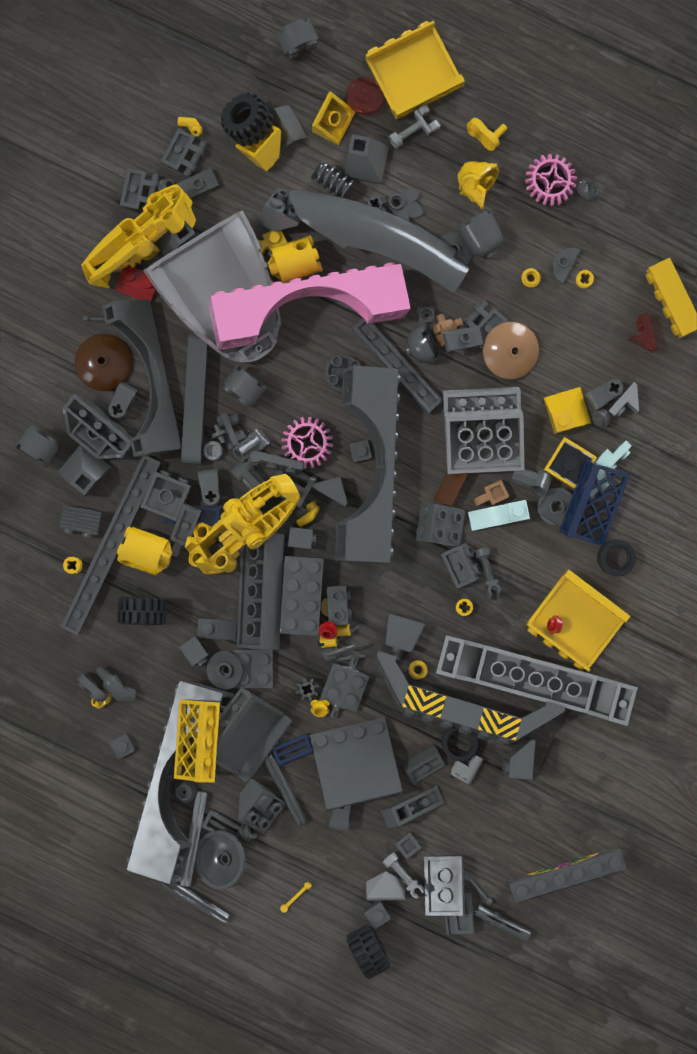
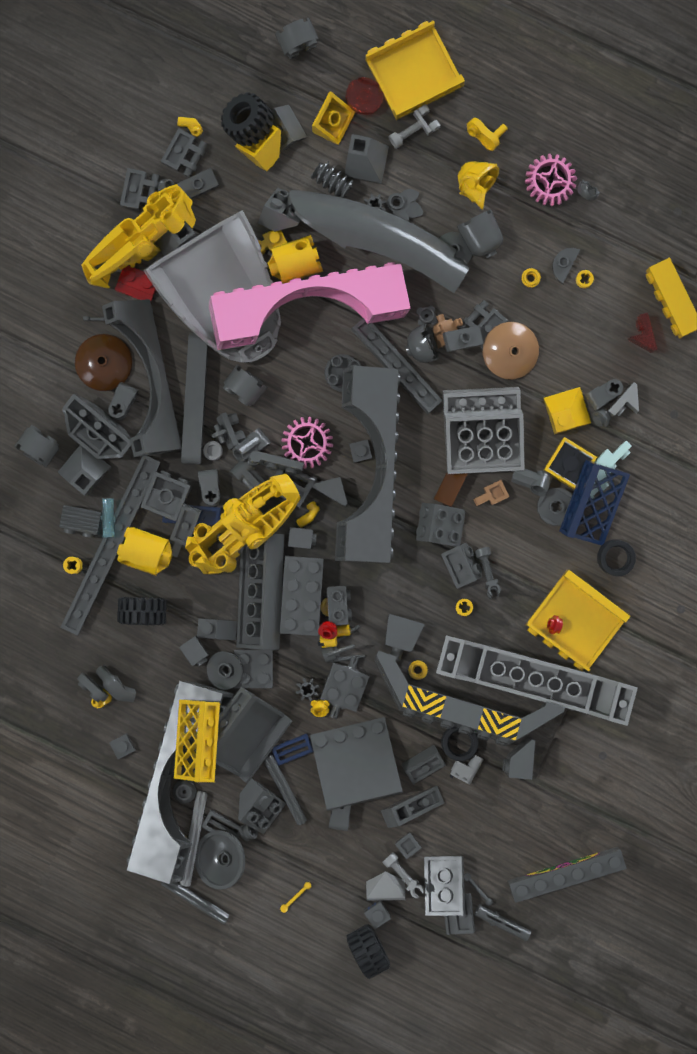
light aqua slope [468,500,530,531] -> none
none -> clear light blue pin [100,498,116,537]

